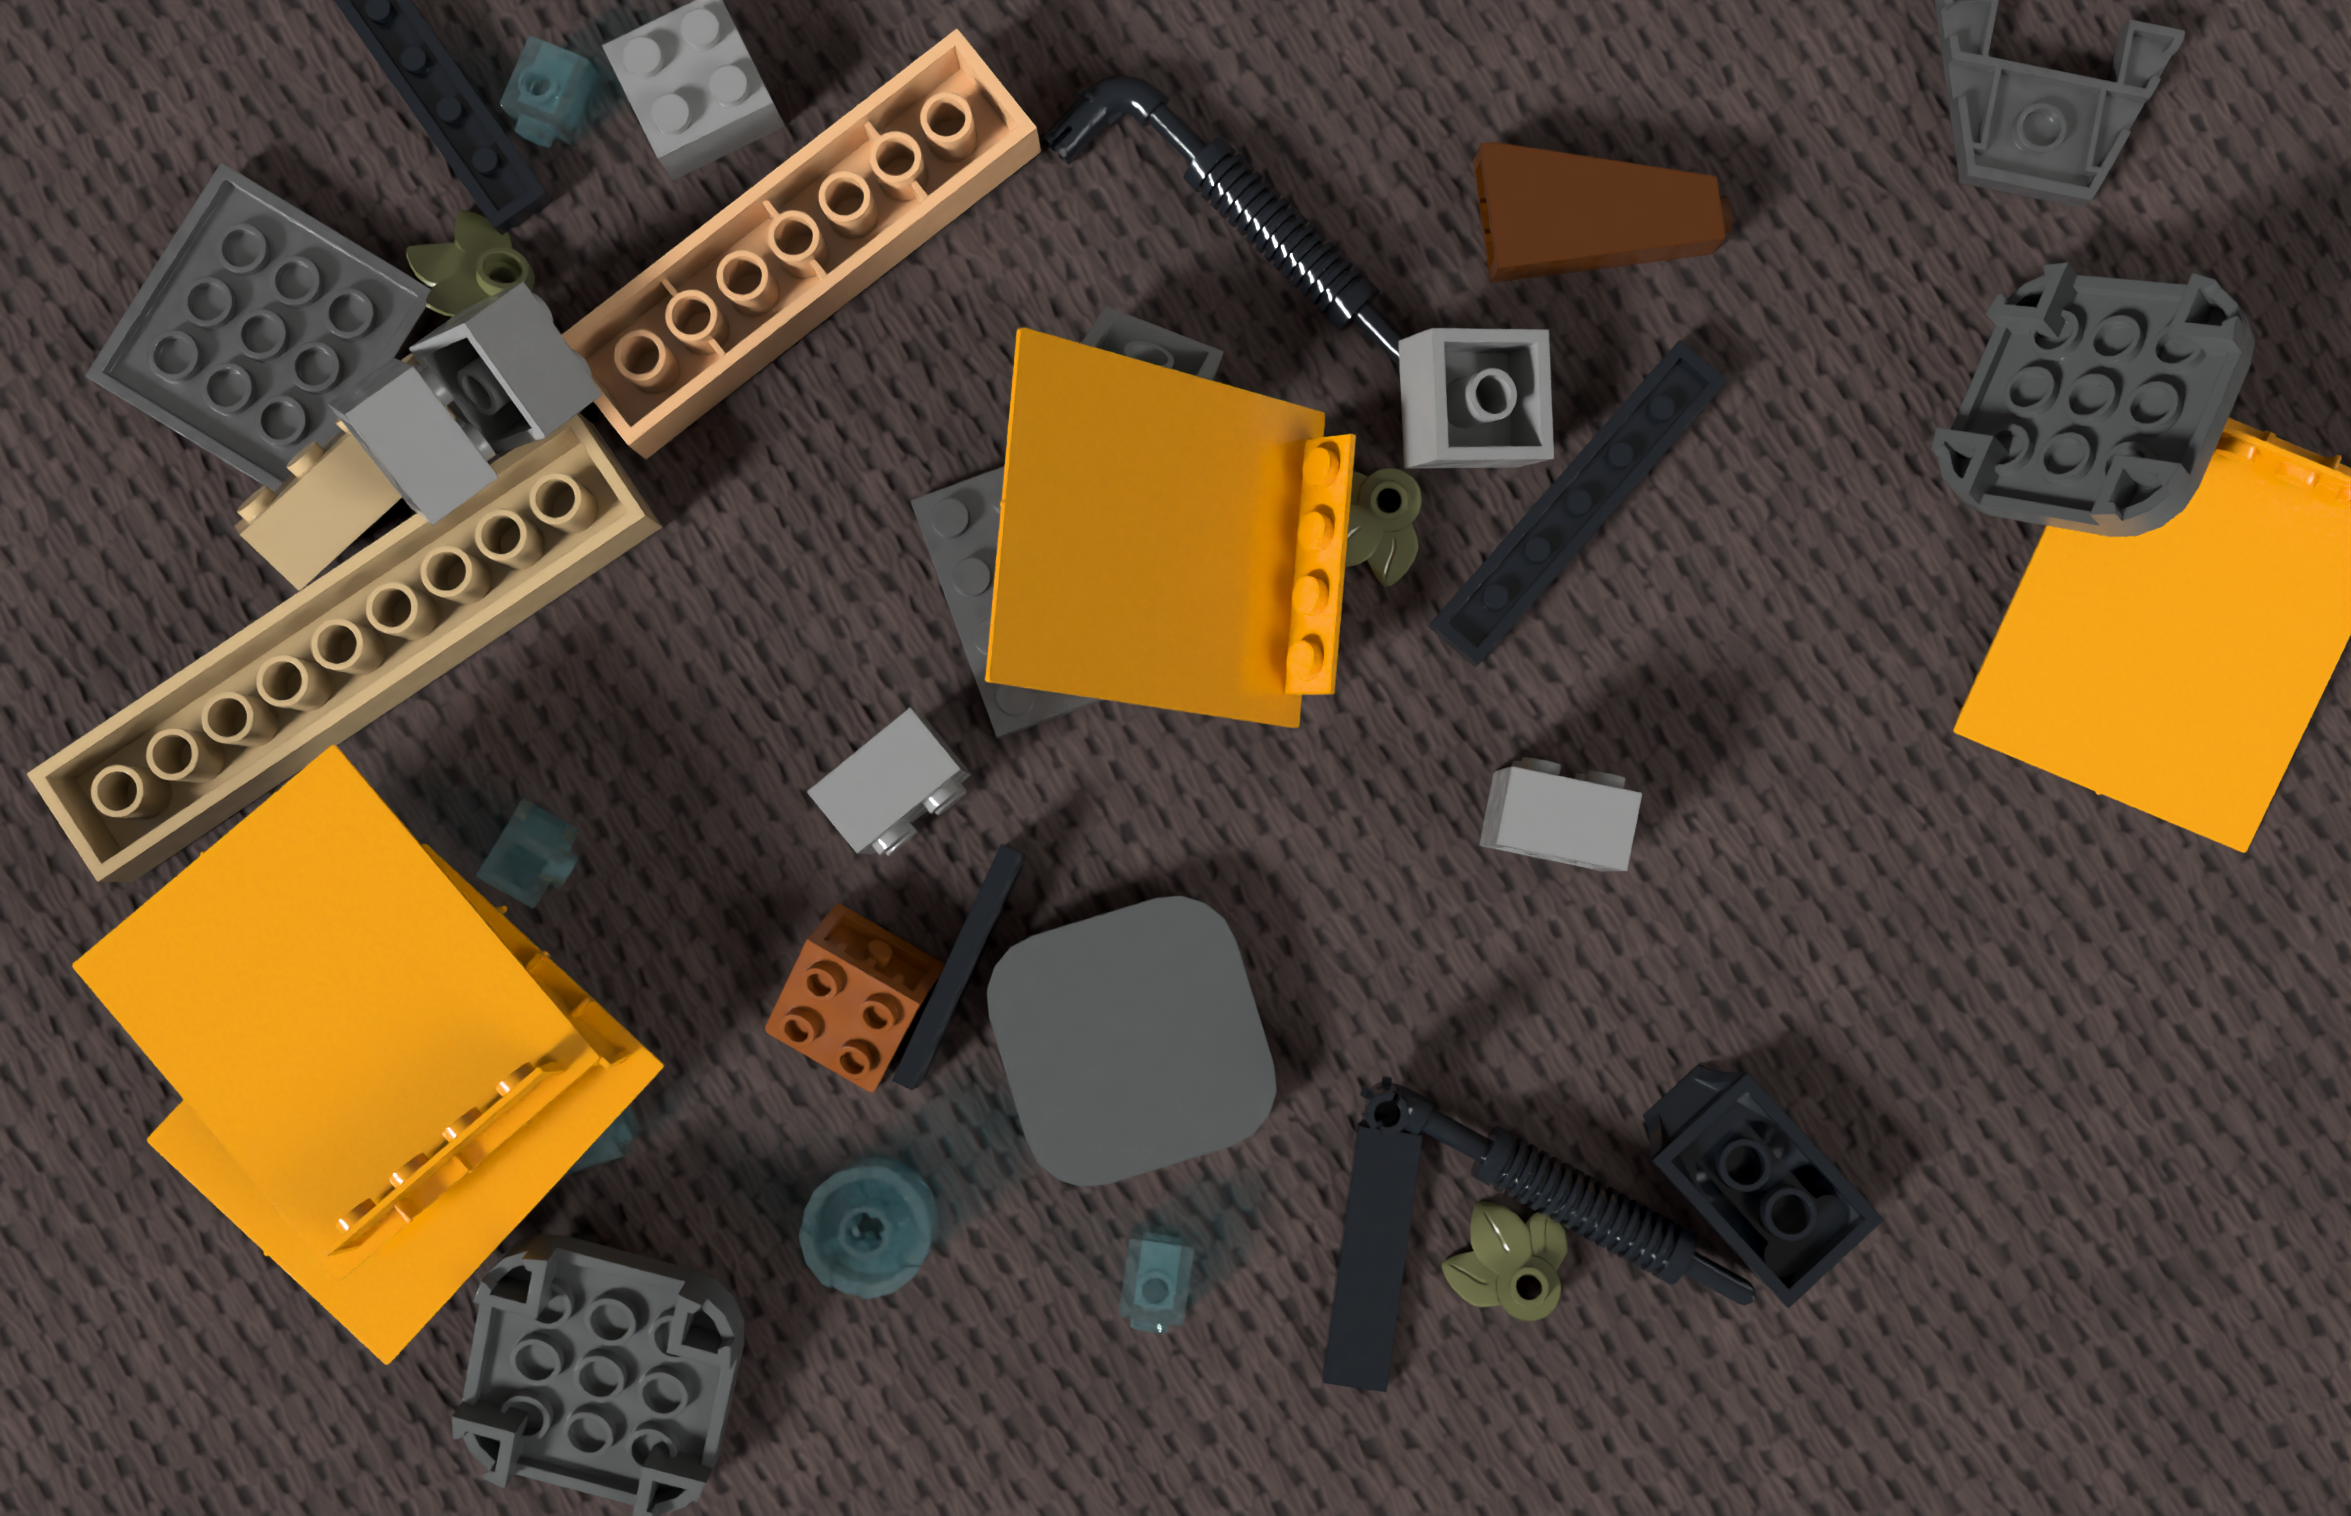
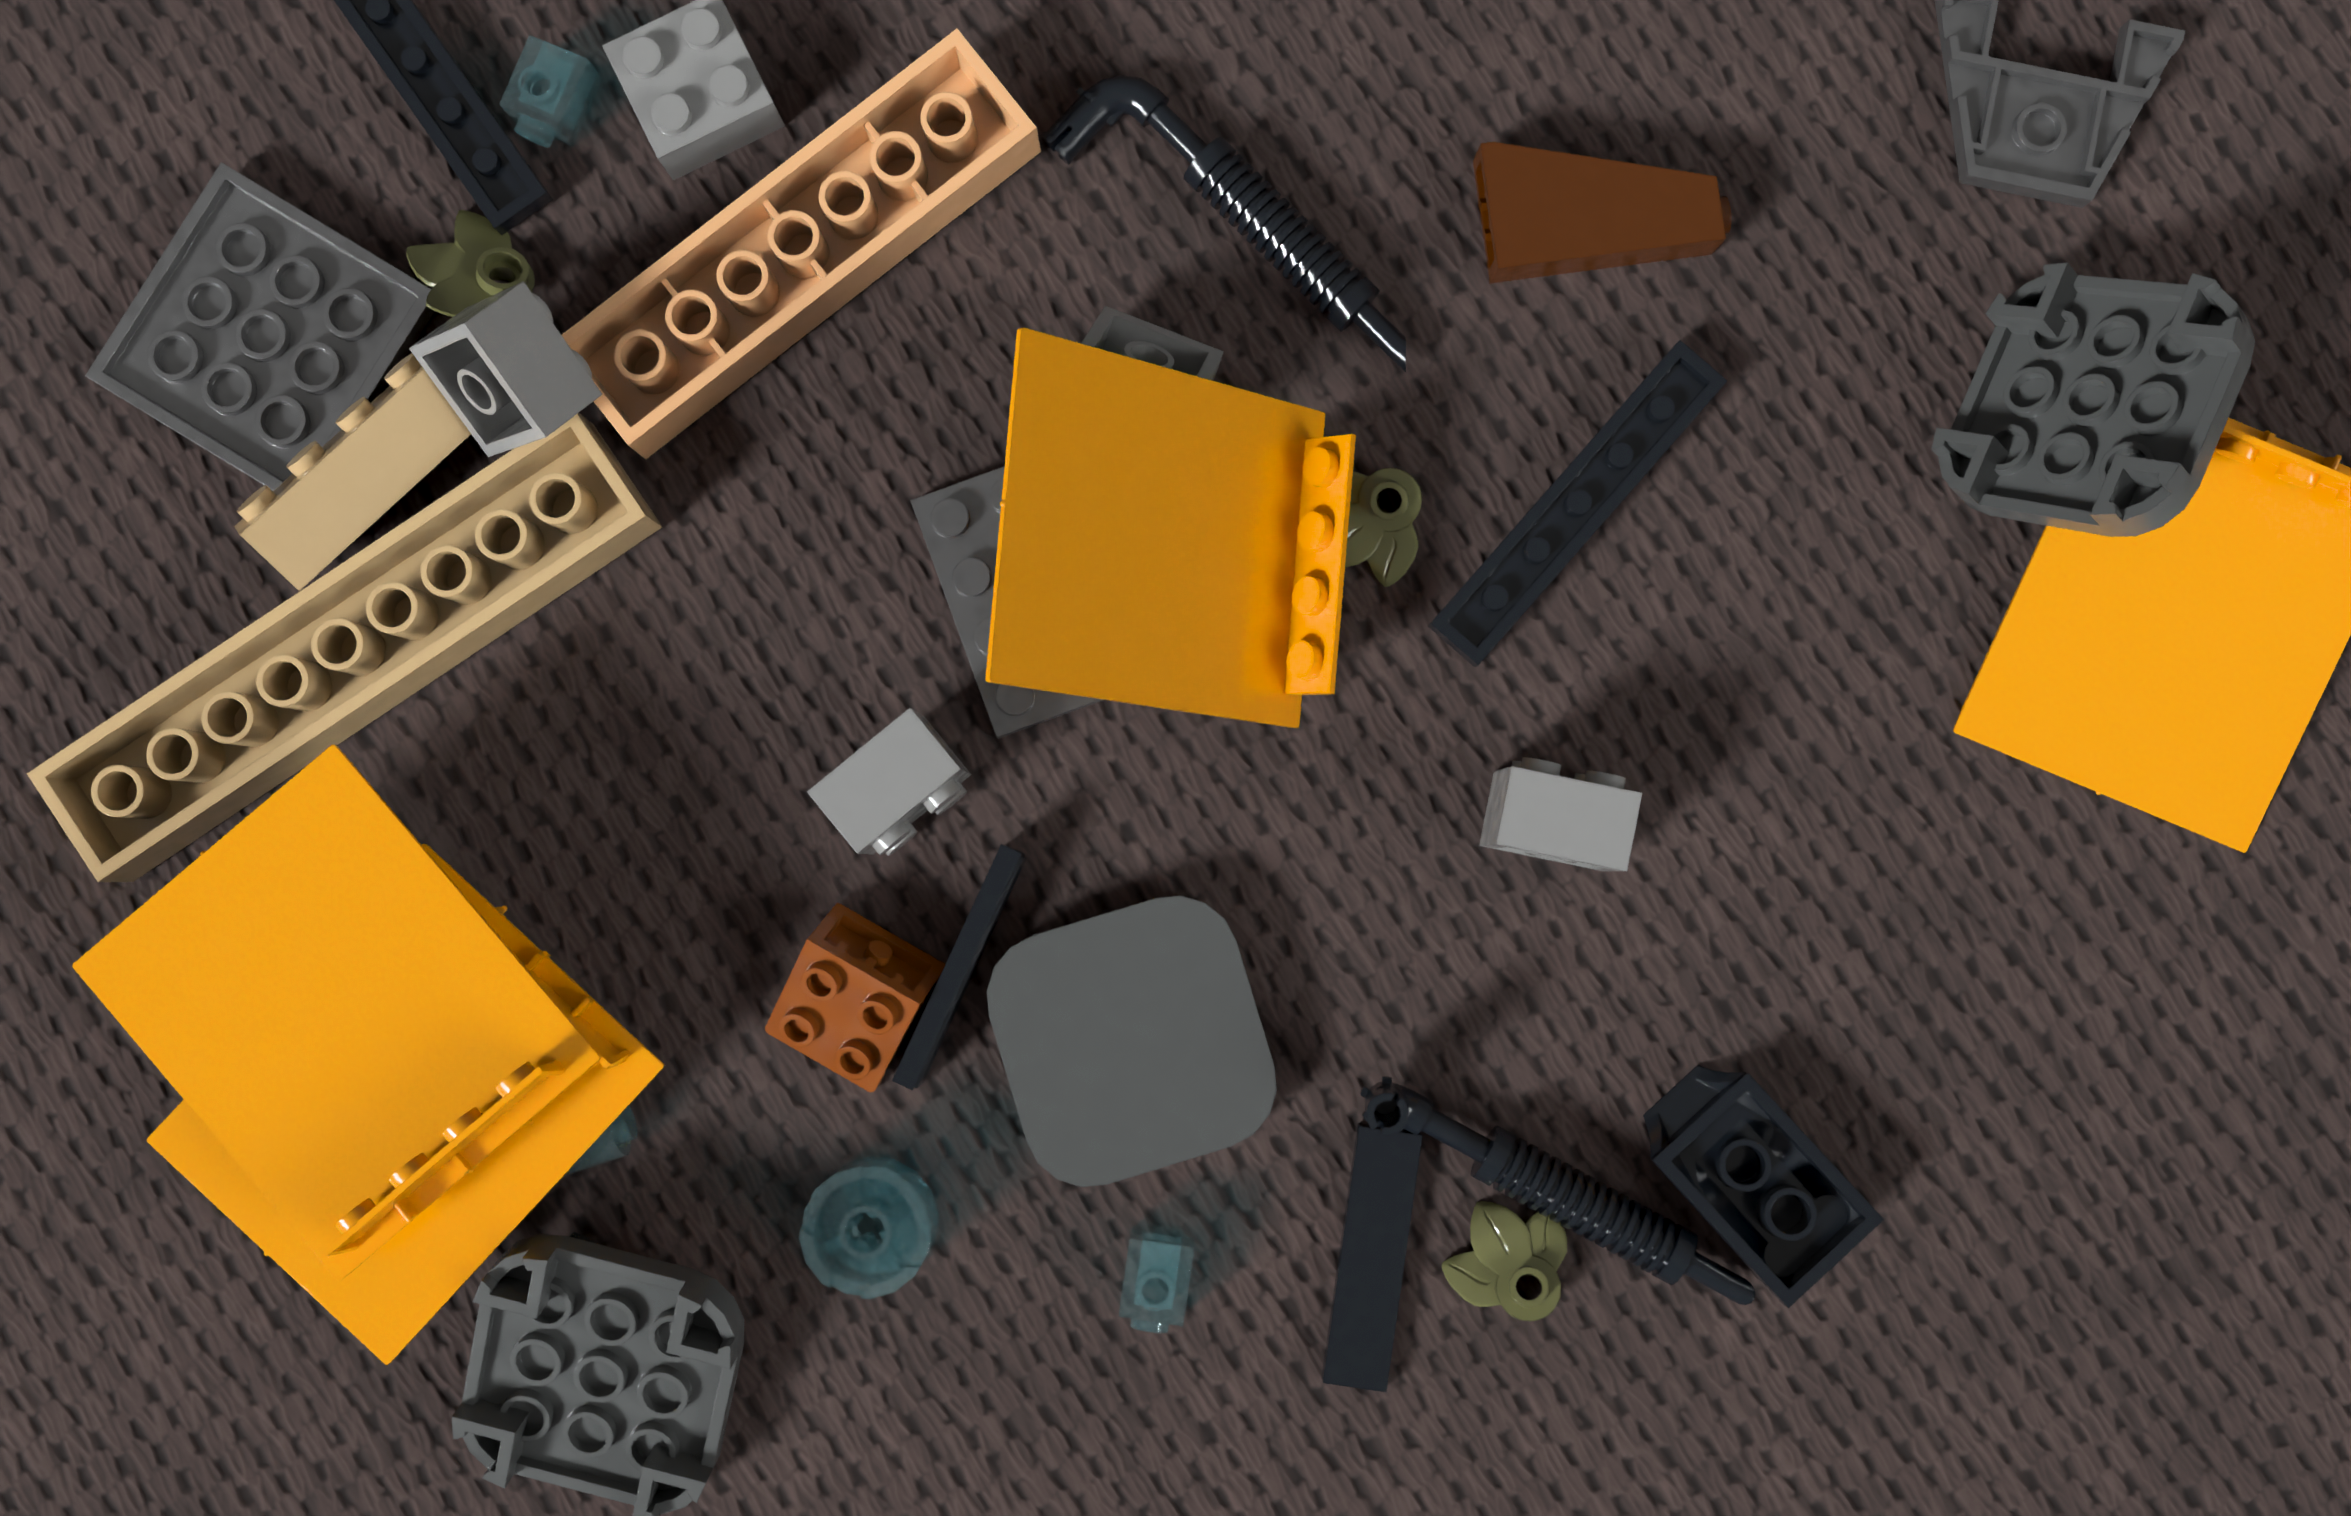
light grey brick [328,358,498,525] -> none
clear light blue brick [475,798,579,909] -> none
light grey brick [1399,328,1554,469] -> none

